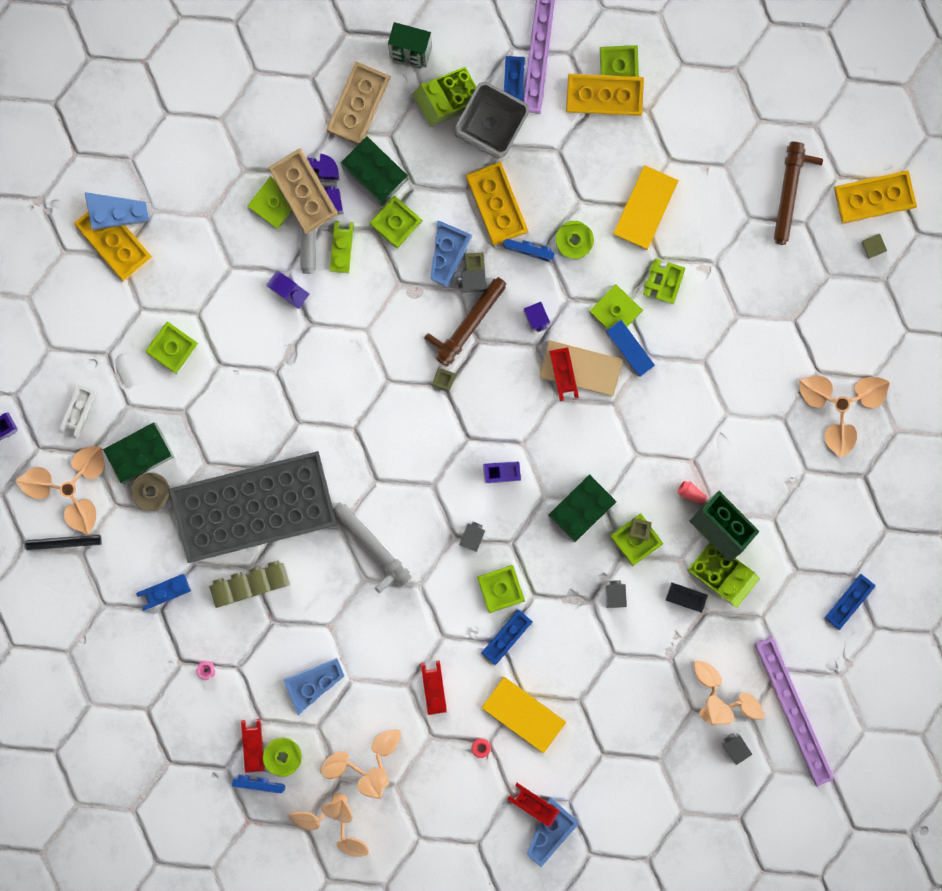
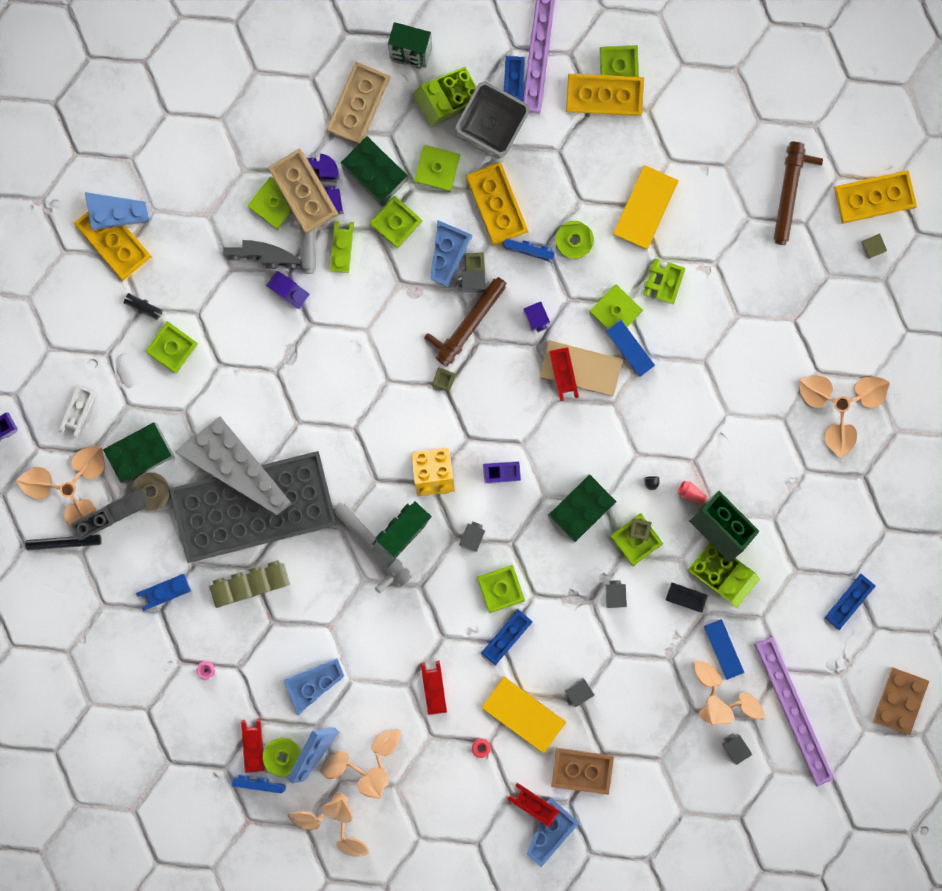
none -> dark grey slope [71,488,150,541]
none -> black pin [123,293,163,321]
none -> light grey wing [175,416,292,516]
none -> dark grey slope [223,240,301,269]
none -> medium blue wing [288,728,340,783]
none -> dark green brick [371,501,432,567]
none -> yellow bracket [412,448,455,497]
none -> lime plate [414,145,461,192]
none -> medium nougat plate [551,748,614,795]
none -> dark grey brick [564,678,595,708]
none -> black hinge [644,476,660,490]
none -> blue tile [704,619,745,680]
none -> medium nougat plate [873,667,929,735]

